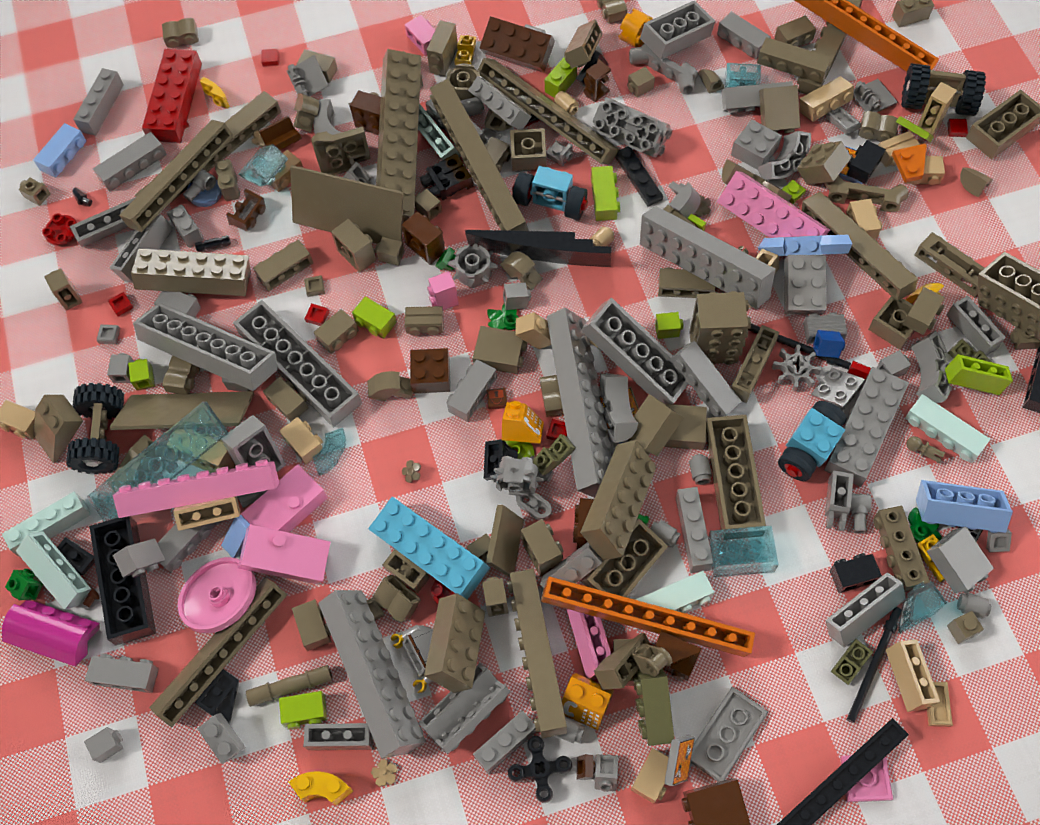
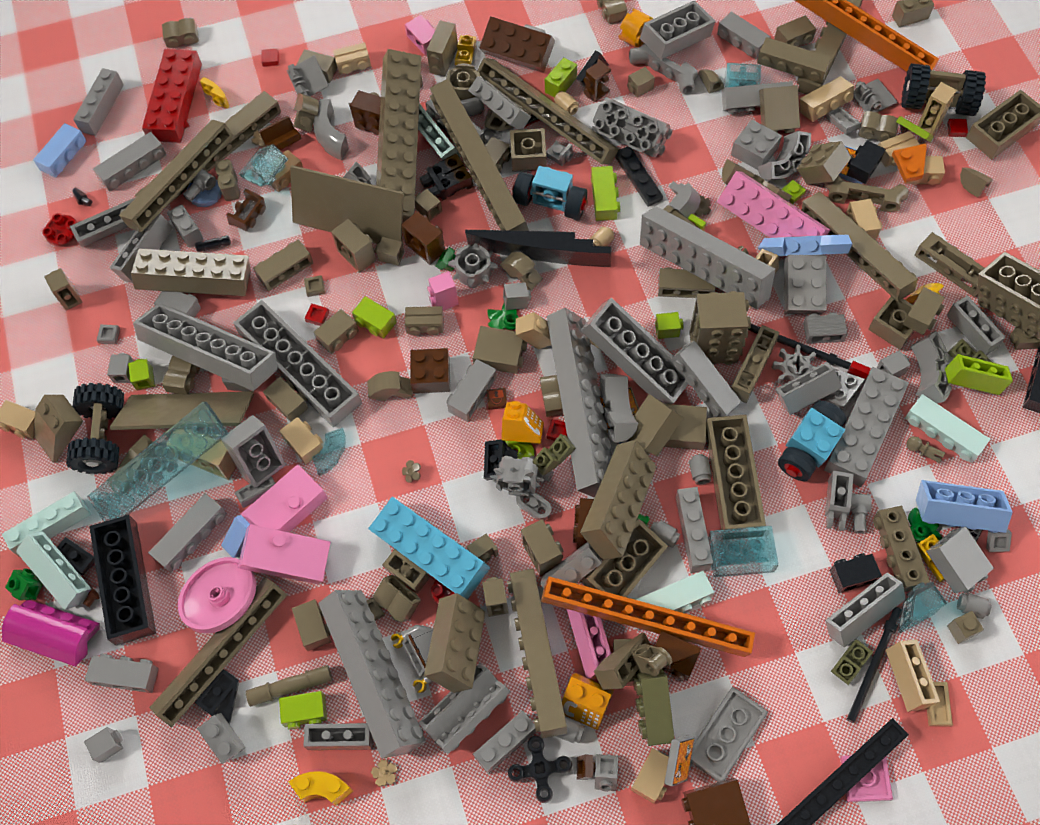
dark tan brick [18,177,51,206] -> none
red tile [108,292,134,317] -> none
bright pink brick [112,459,280,518] -> none
light grey brick [113,538,165,578] -> none
tan brick [173,496,240,531] -> none
dark tan slope [311,126,370,175] -> none
dark tan tile [486,505,524,577] -> none
dark tan brick [564,19,603,68] -> none
blue brick [813,330,845,358] -> none
none -> tan brick [333,42,371,74]
none -> light grey brick [775,362,842,415]

